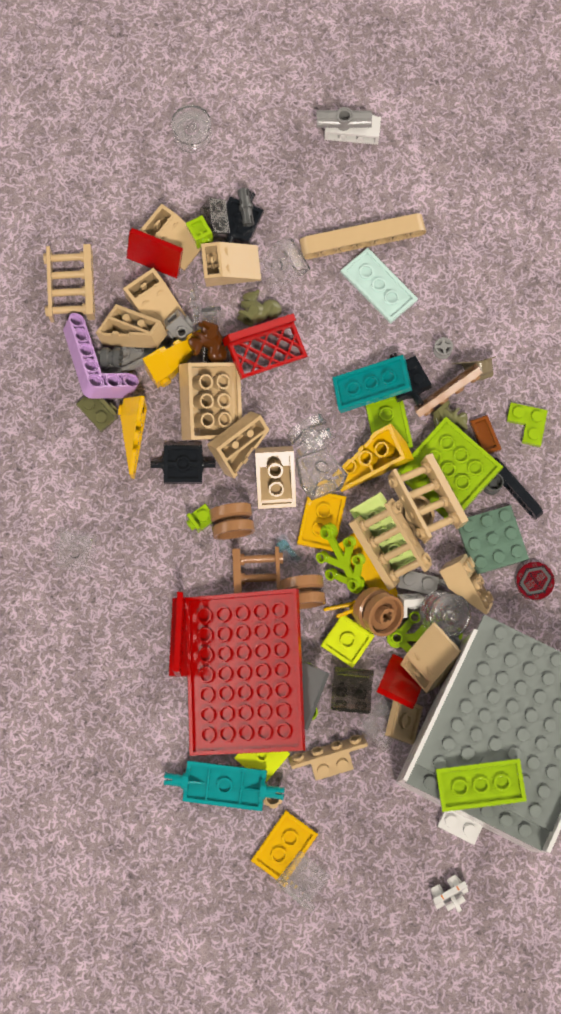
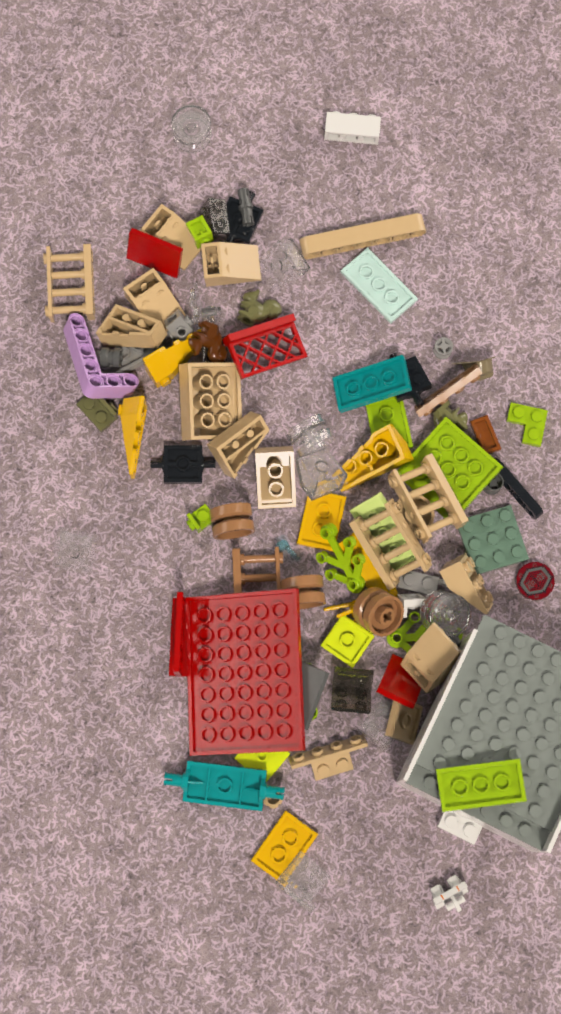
light grey piece [316,107,372,131] -> none

